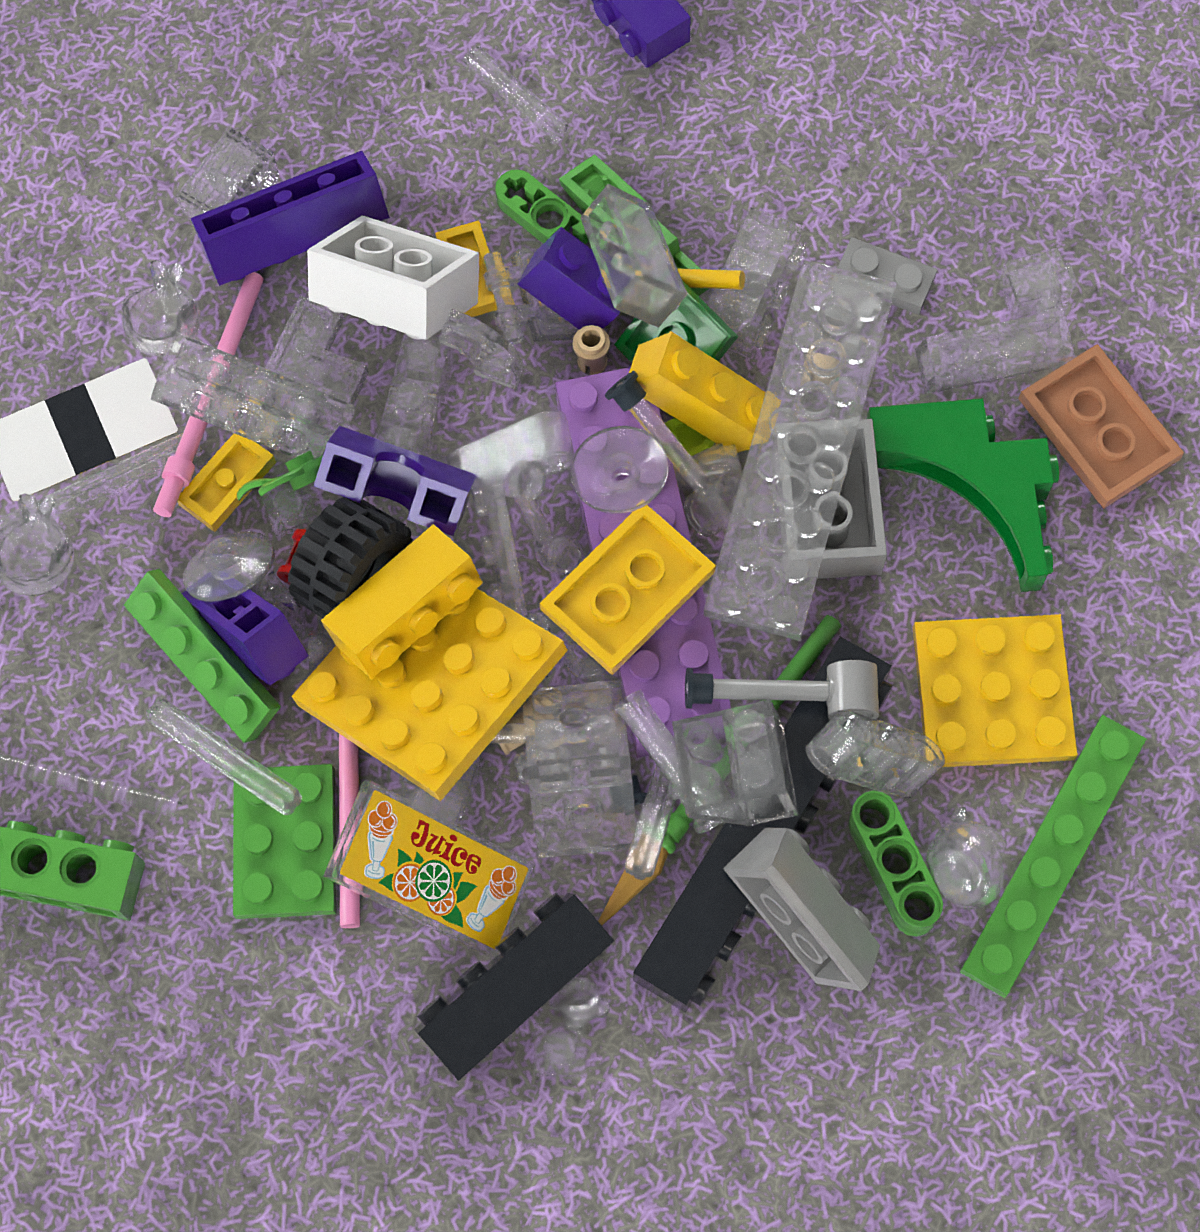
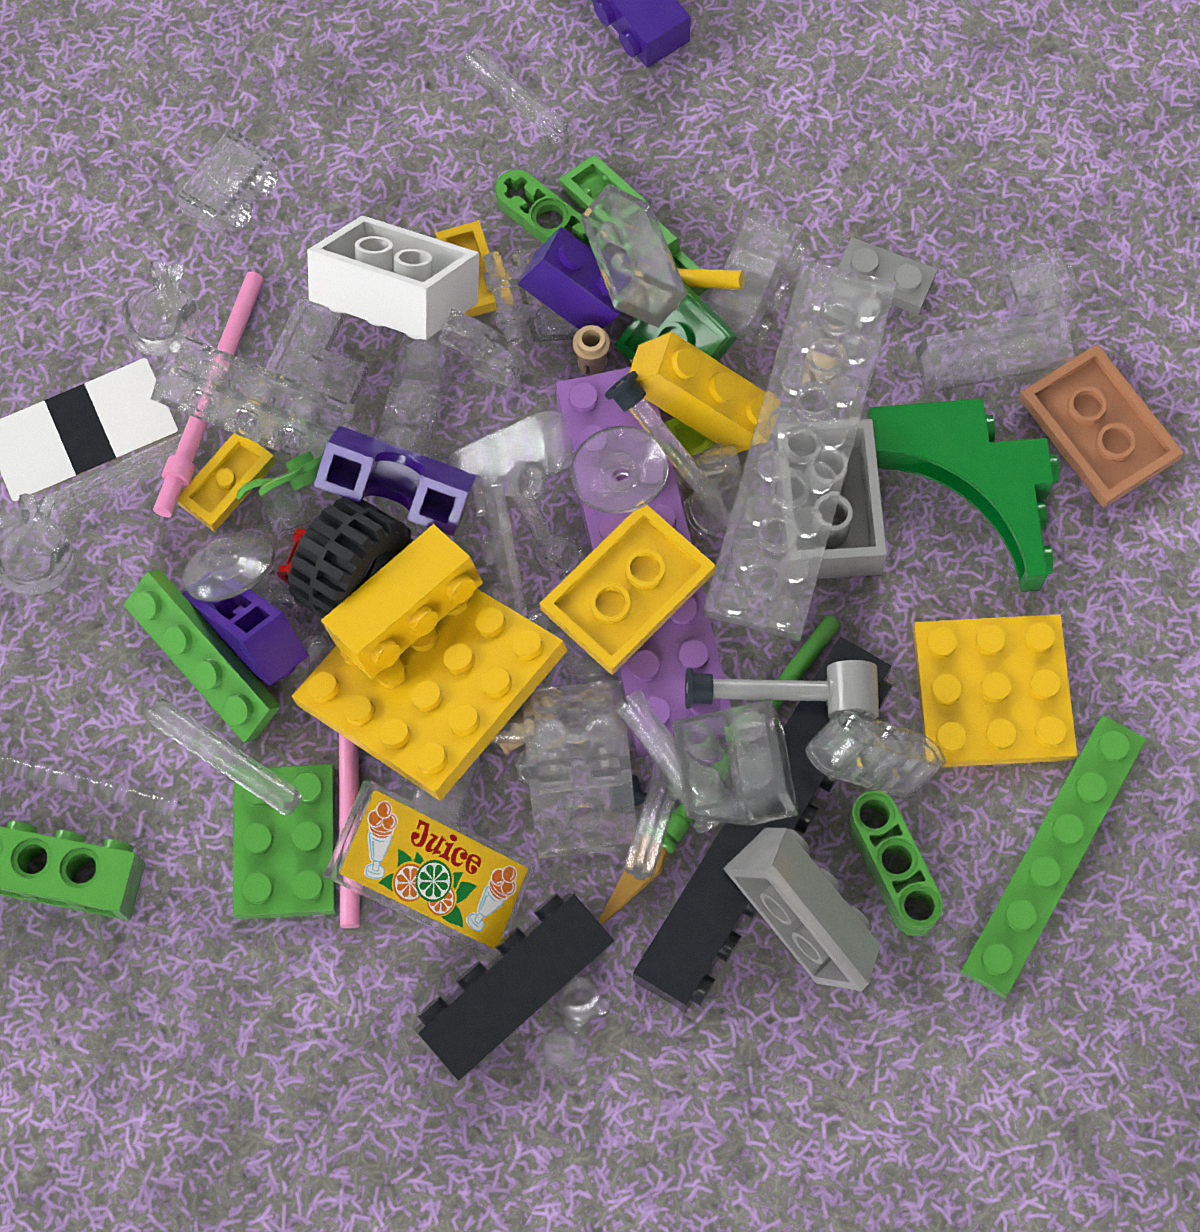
dark purple brick [190,150,390,286] -> none
clear hat [925,807,1007,910] -> none

